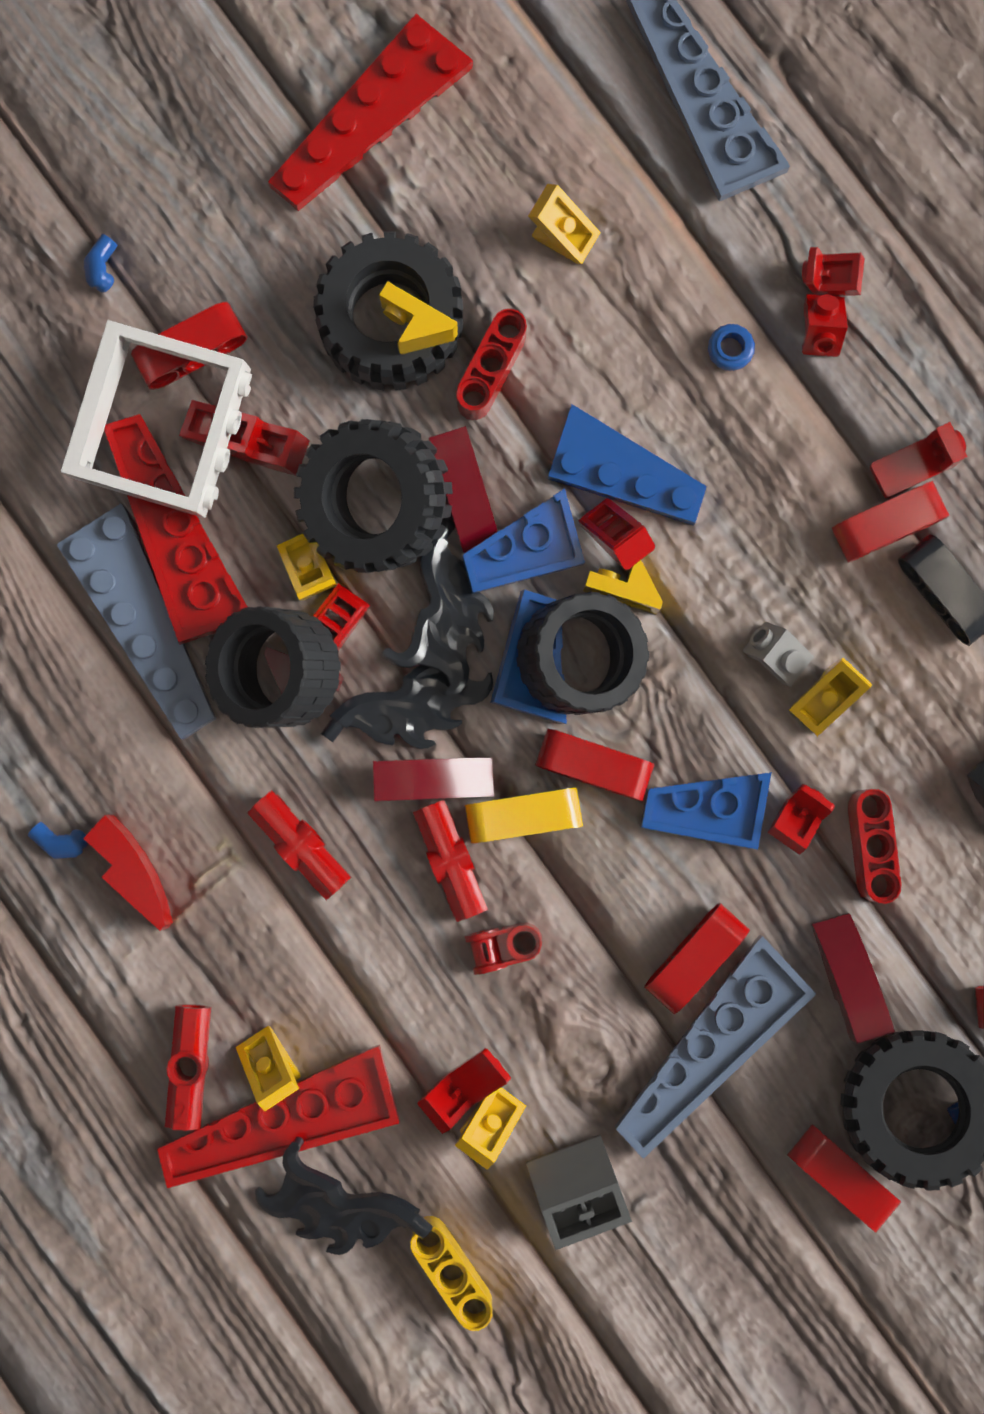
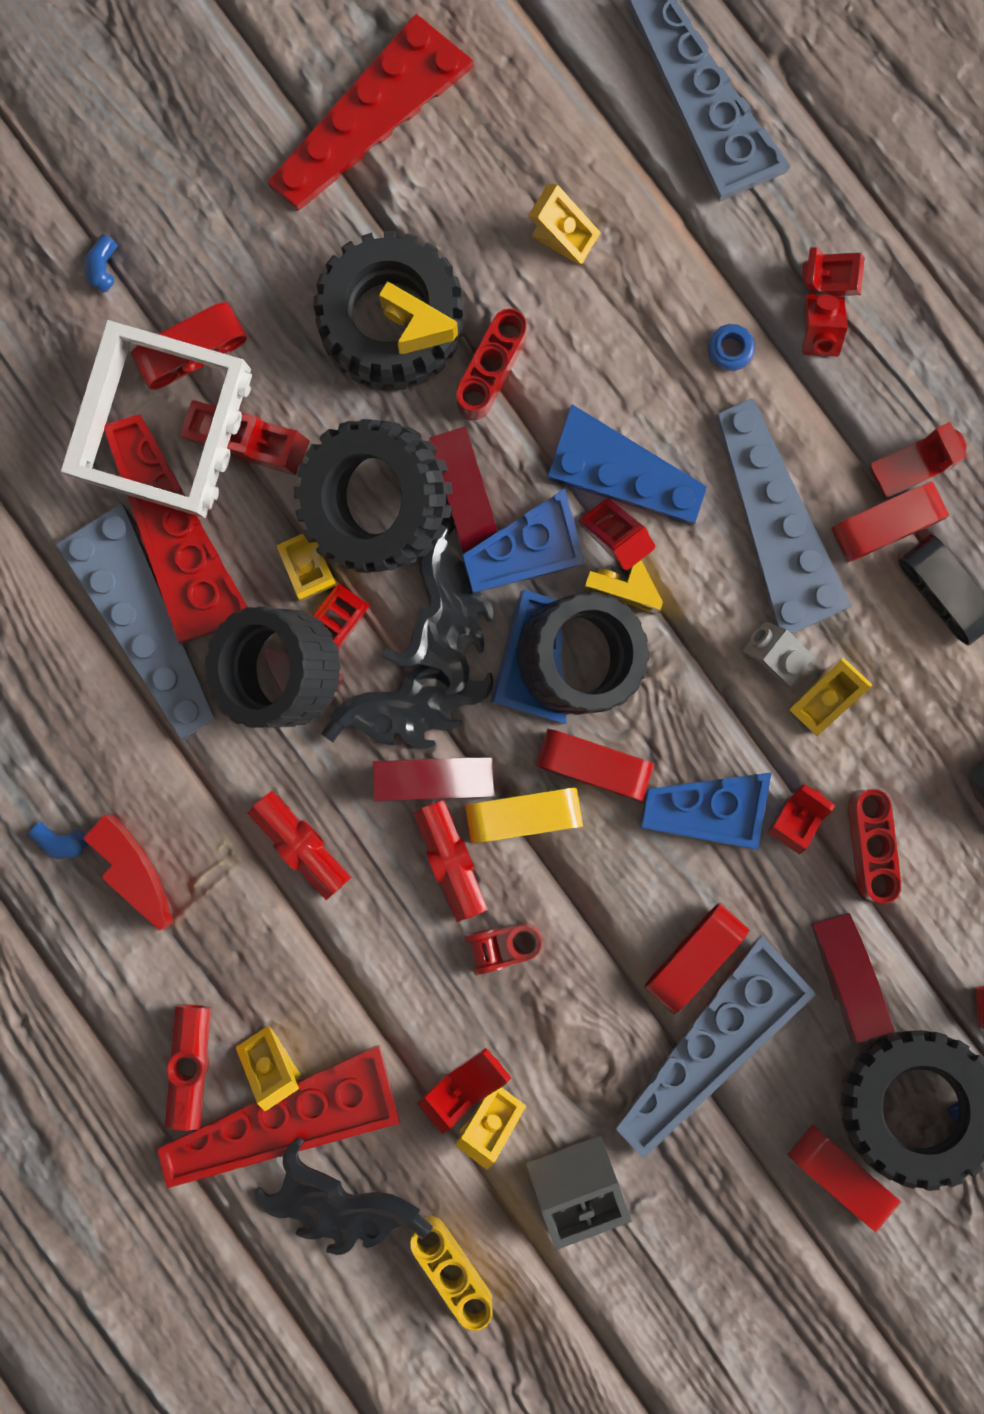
none -> sand blue wing [716,398,852,634]

